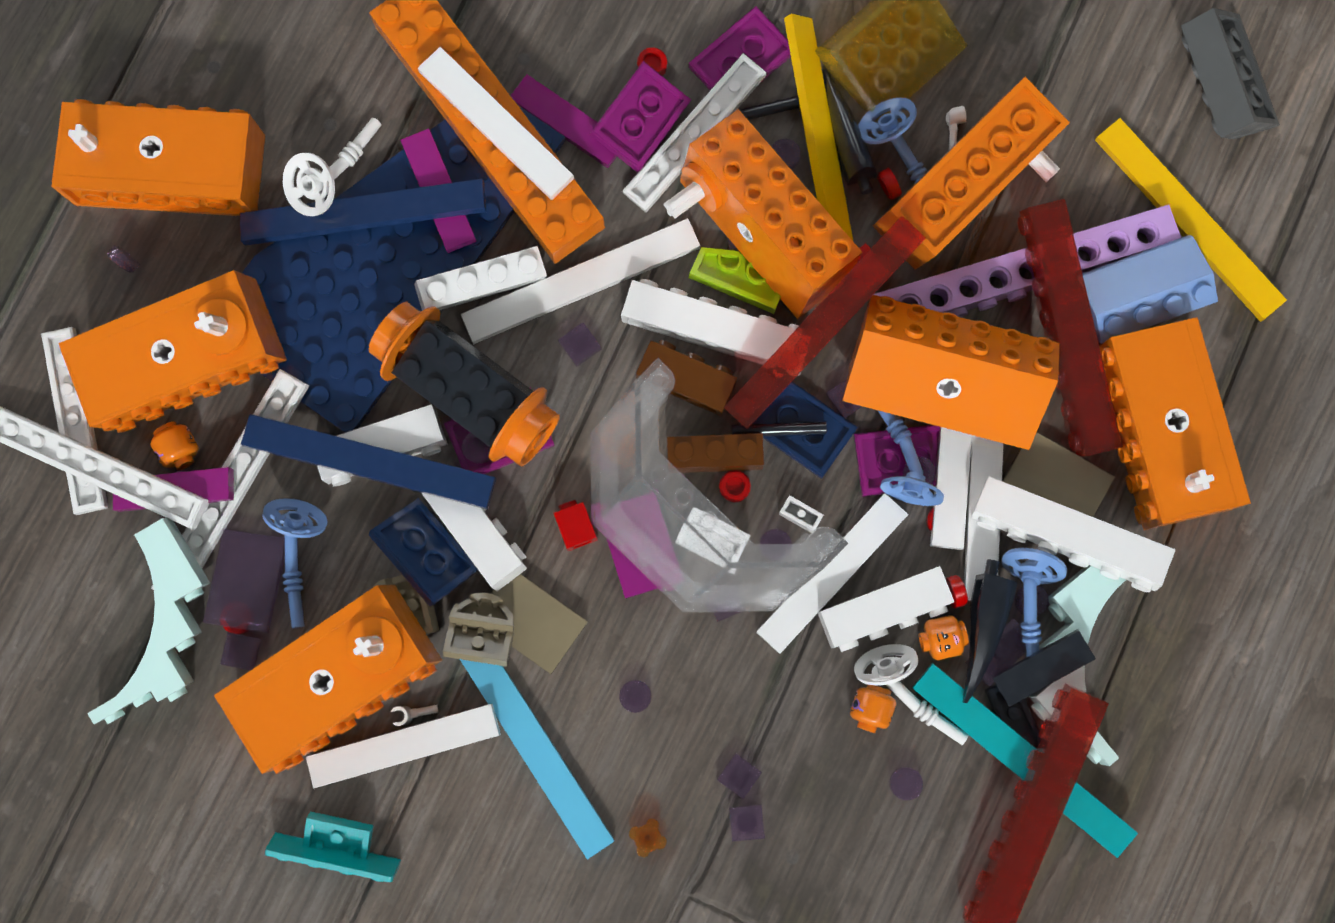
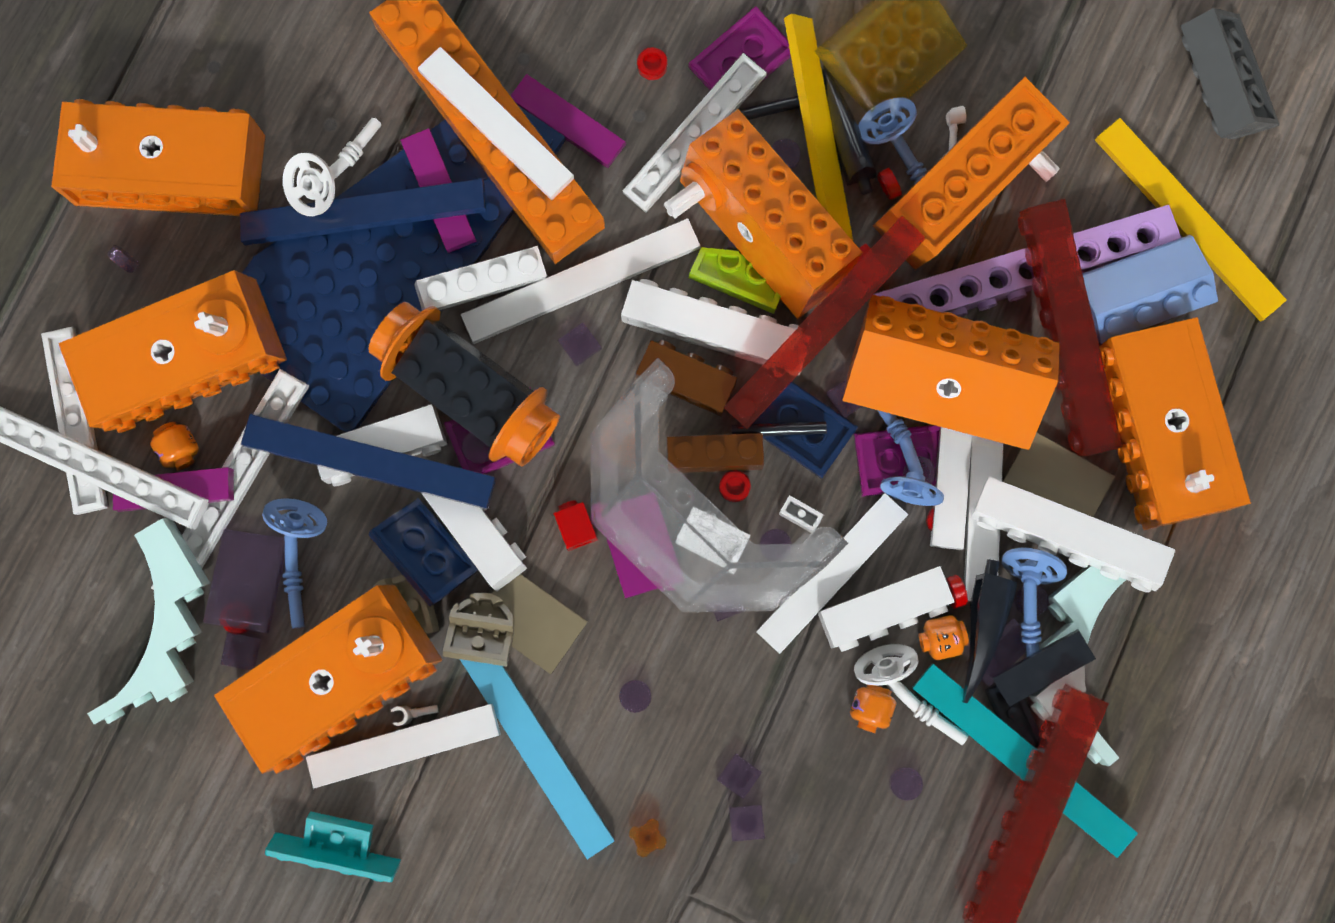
magenta tile [589,61,691,173] -> none

